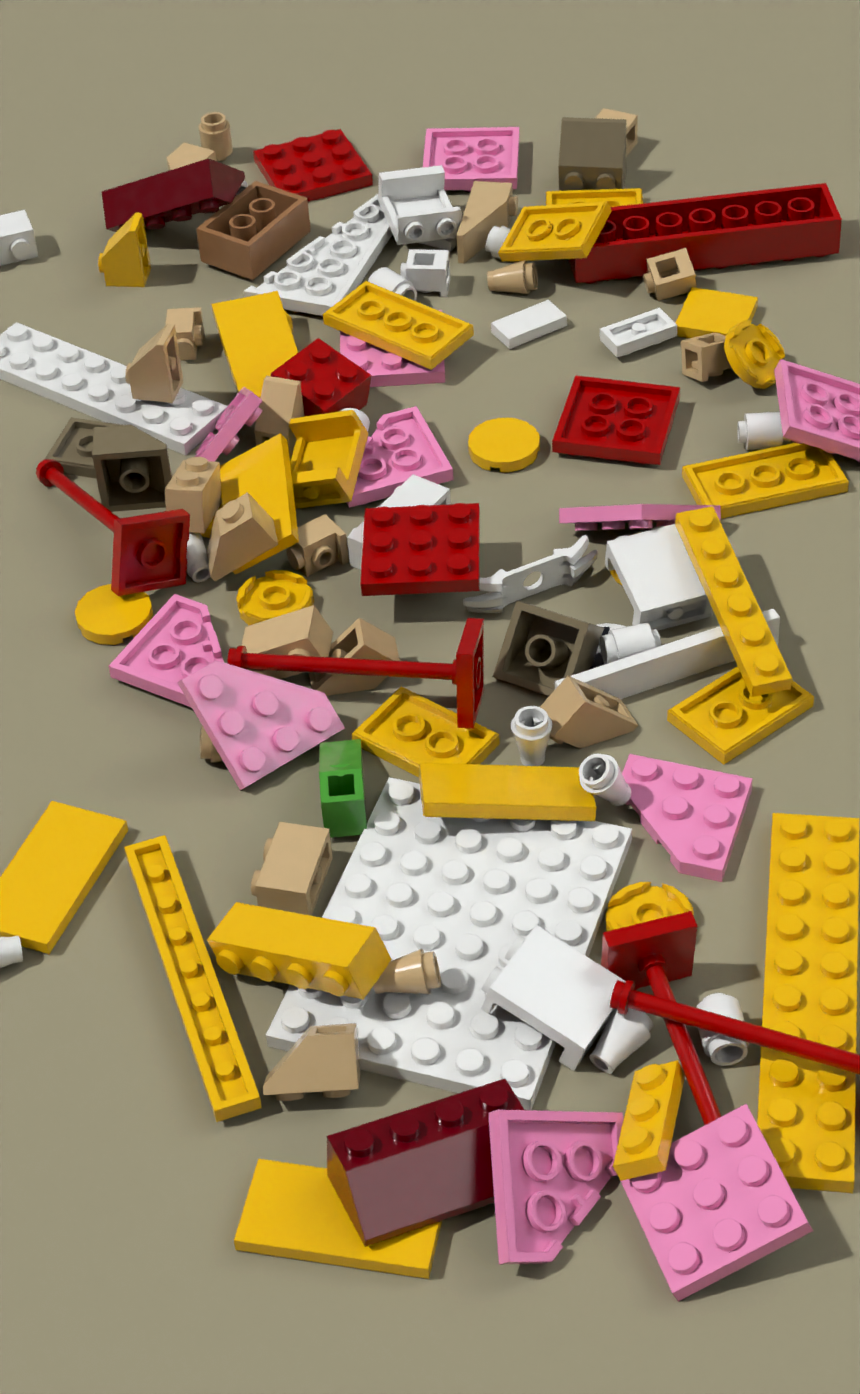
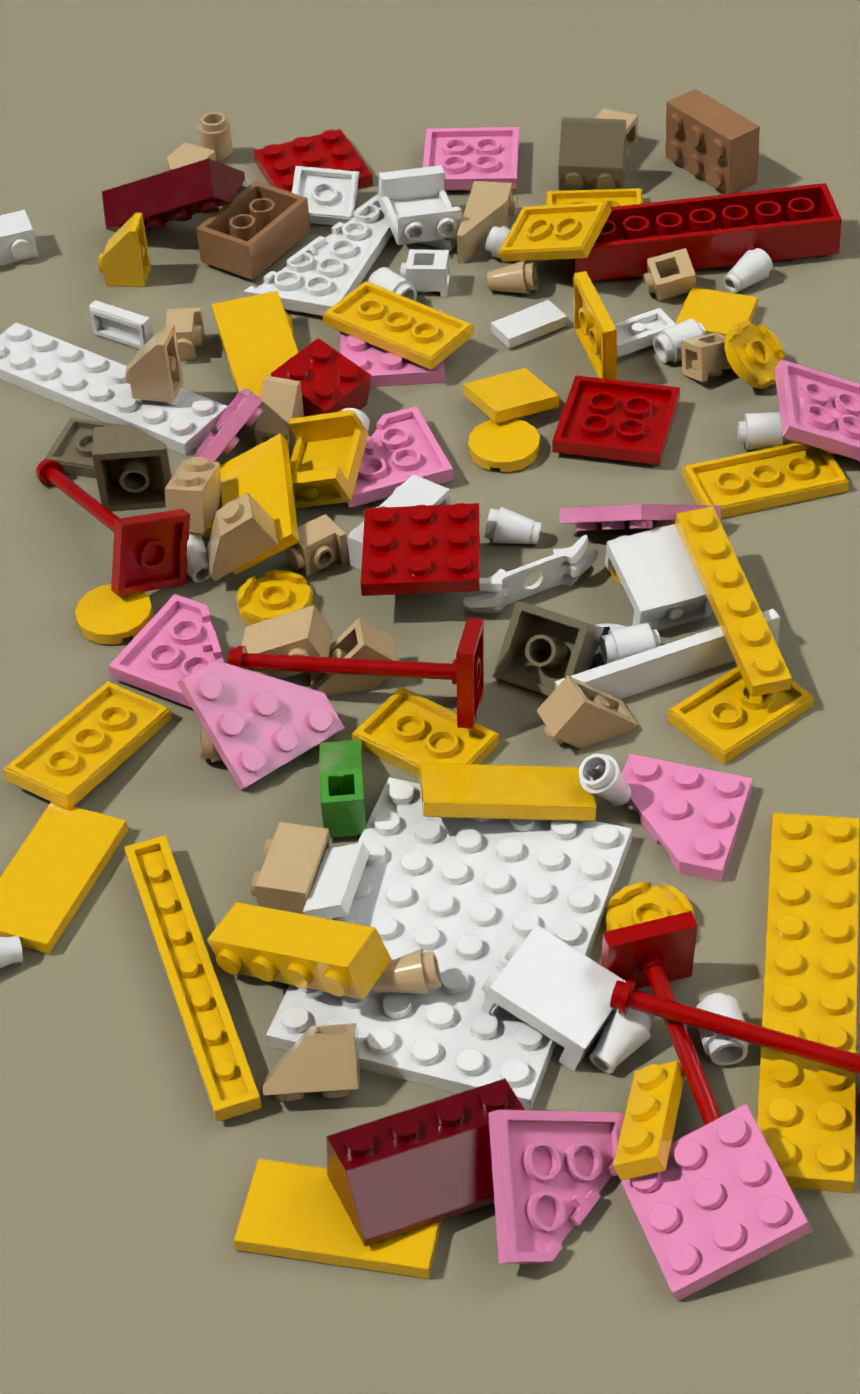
white cone [511,706,553,766] -> none
none -> yellow tile [3,681,172,810]
none -> white tile [88,300,153,349]
none -> white tile [292,166,359,225]
none -> white tile [303,842,370,919]
none -> yellow tile [463,368,559,424]
none -> white cone [484,507,542,545]
none -> yellow tile [573,271,617,380]
none -> white brick [653,318,707,363]
none -> medium nougat brick [665,89,760,194]
none -> white cone [723,248,773,294]

